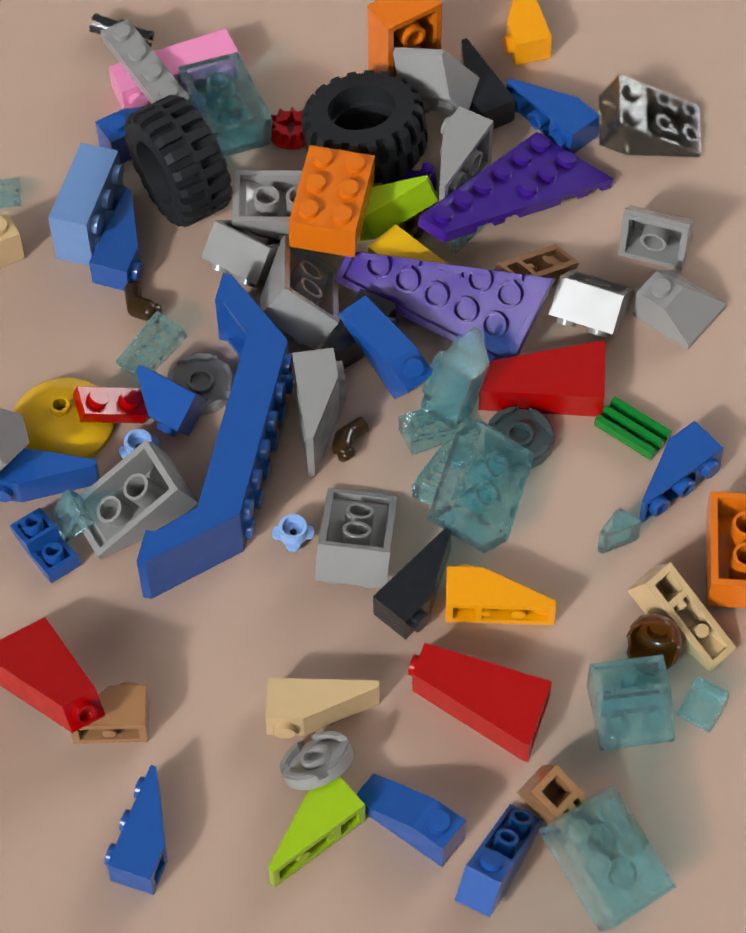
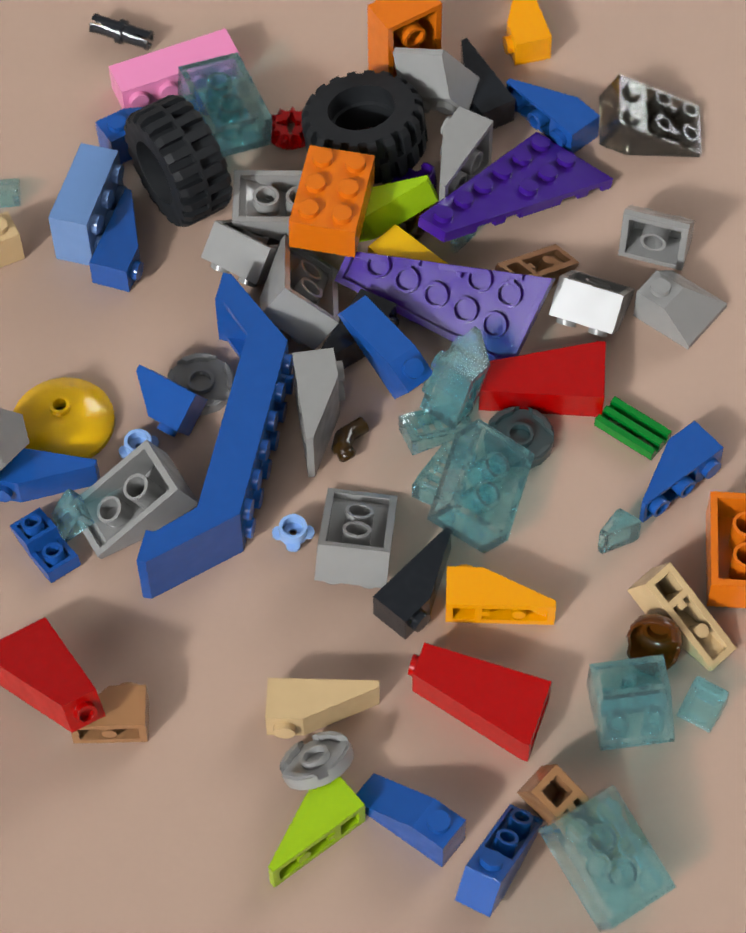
red plate [73,386,148,424] -> none
light grey plate [101,19,191,104] -> none
blue slope [104,765,168,895] -> none
clear light blue slope [115,310,187,379] -> none
dark brown arm [124,283,162,321] -> none

